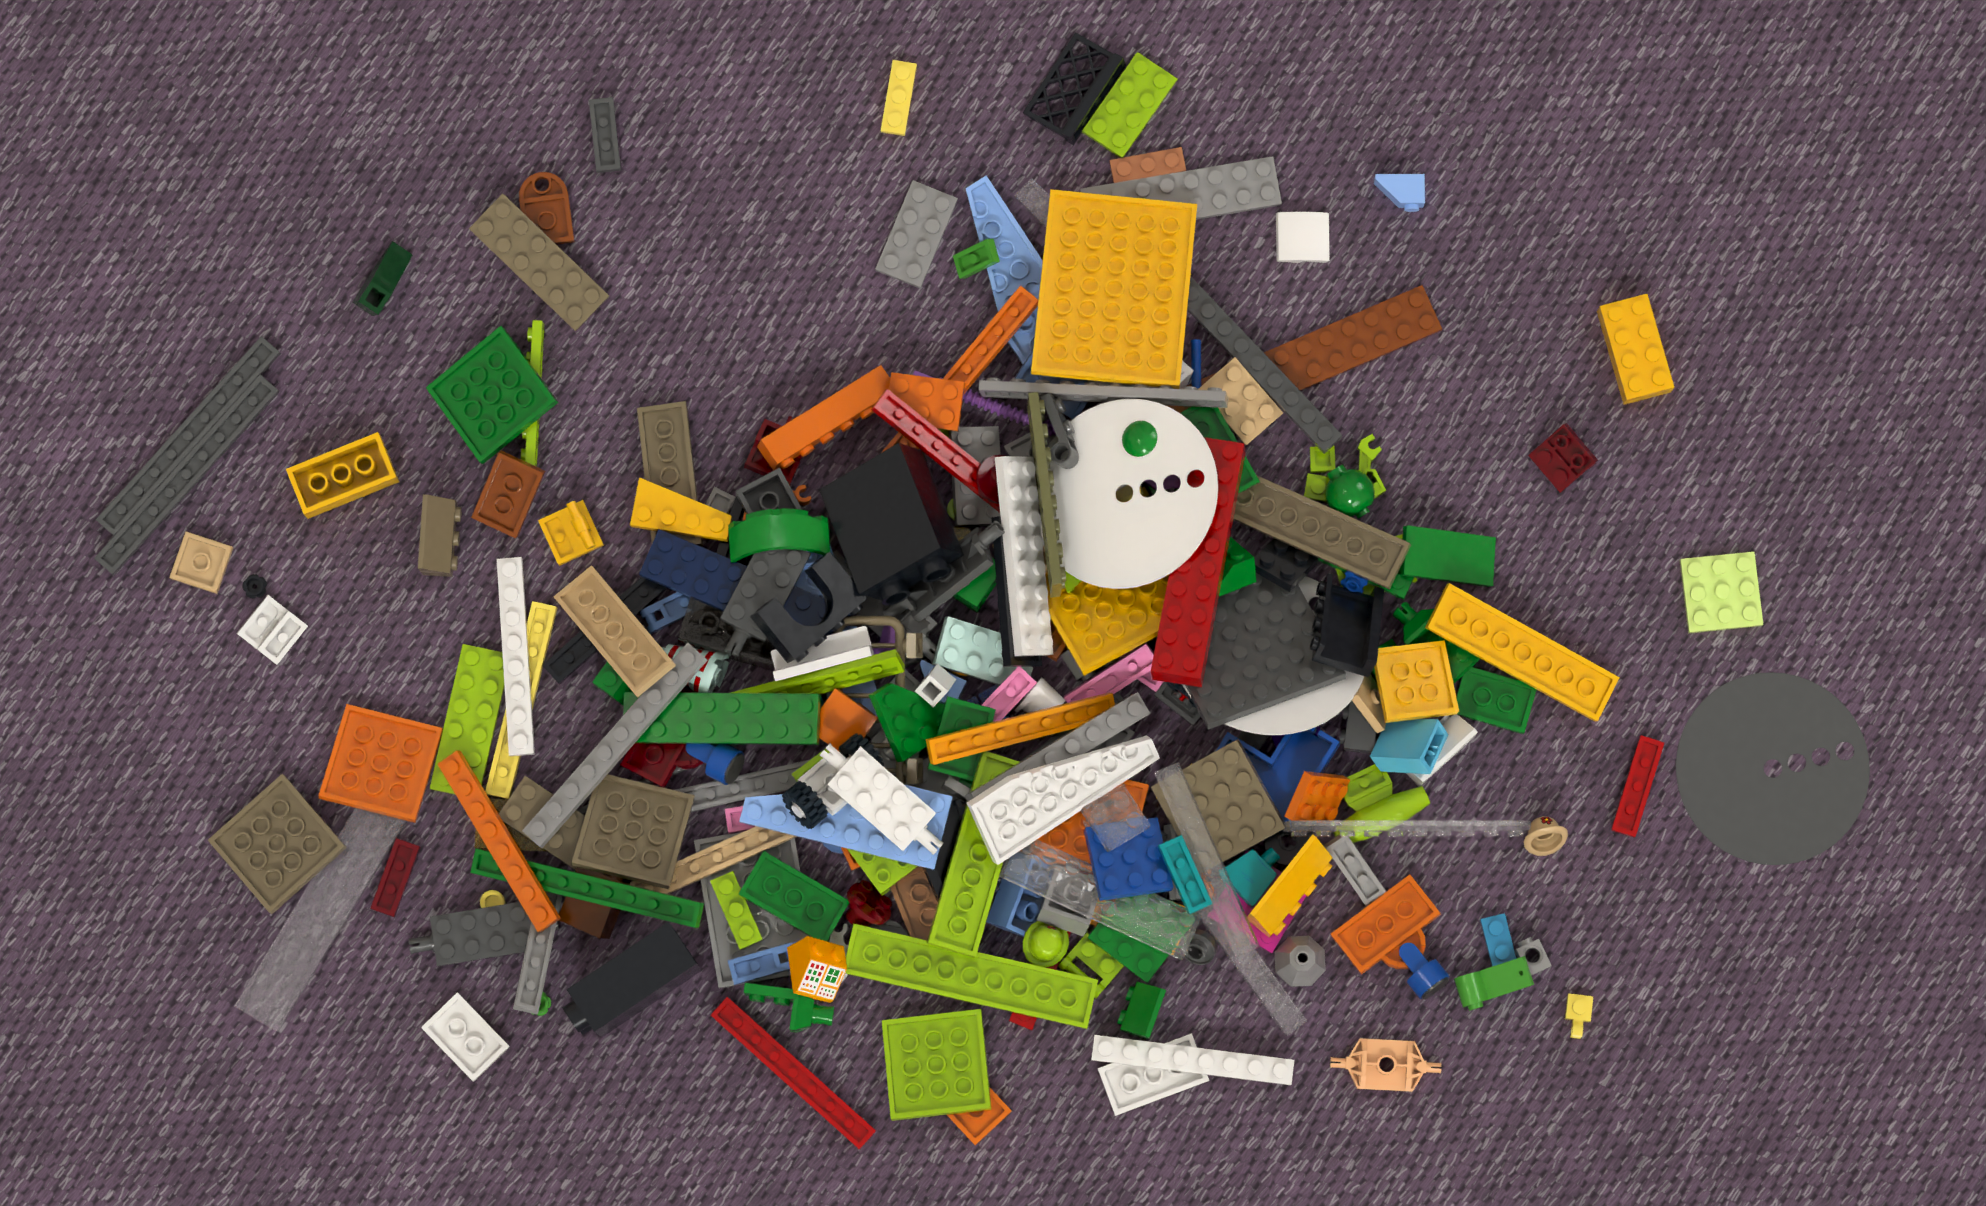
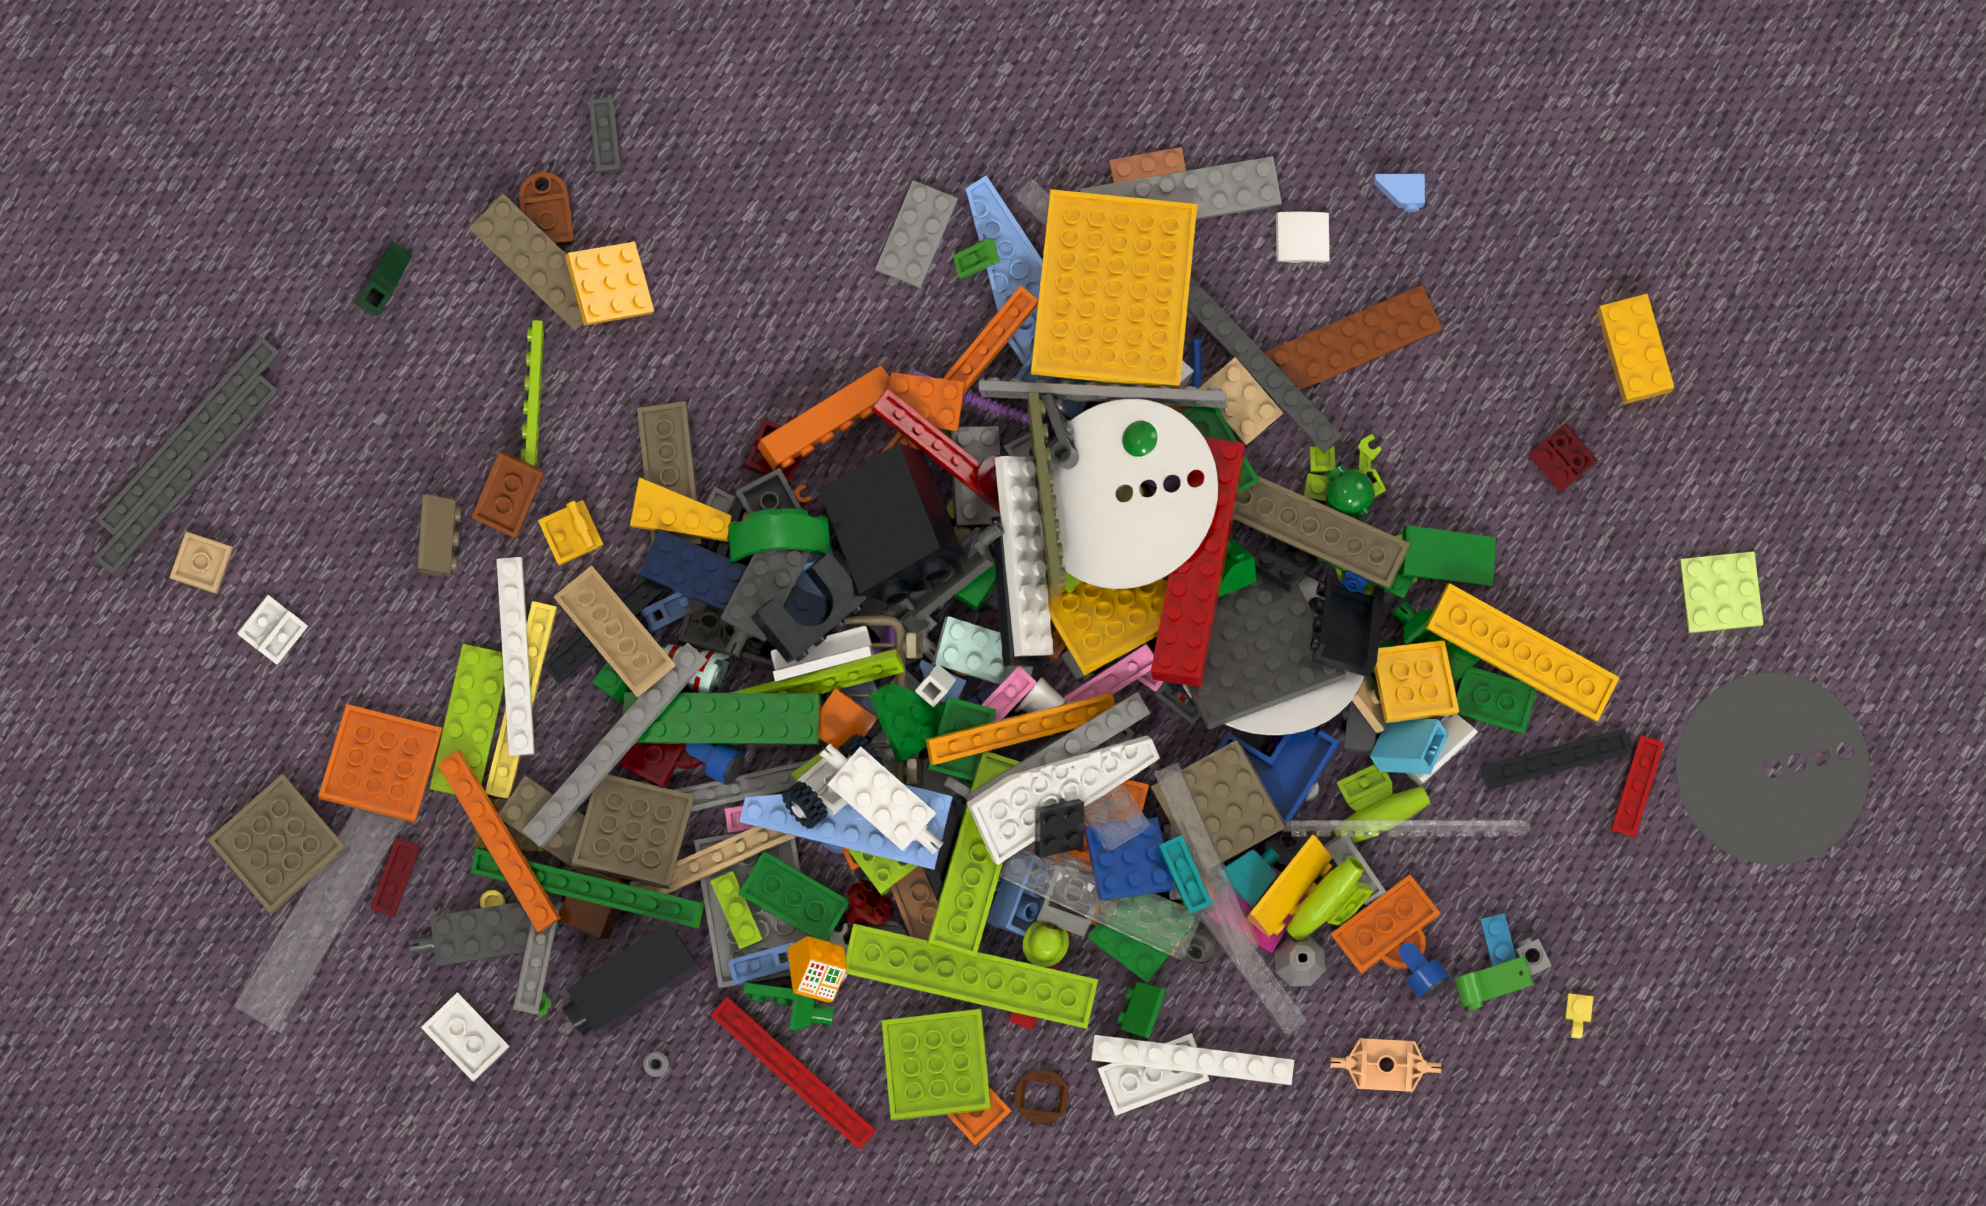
black plate [242,574,267,599] -> none
yellow brick [286,432,399,519] -> none
green plate [426,326,558,464] -> none
light yellow plate [881,60,917,136] -> none
black fence [1023,32,1126,146] -> none
lime plate [1058,933,1124,999] -> none
lime plate [1082,52,1178,158] -> none
orange plate [1284,771,1350,824] -> none
tan hat [1524,816,1568,856] -> none
none -> yellow plate [565,242,654,326]
none -> light grey plate [643,1051,669,1077]
none -> reddish brown piece [1010,1069,1069,1128]
none -> black plate [1035,799,1084,858]
none -> lime plate [1287,856,1374,941]
none -> black plate [1480,729,1631,791]

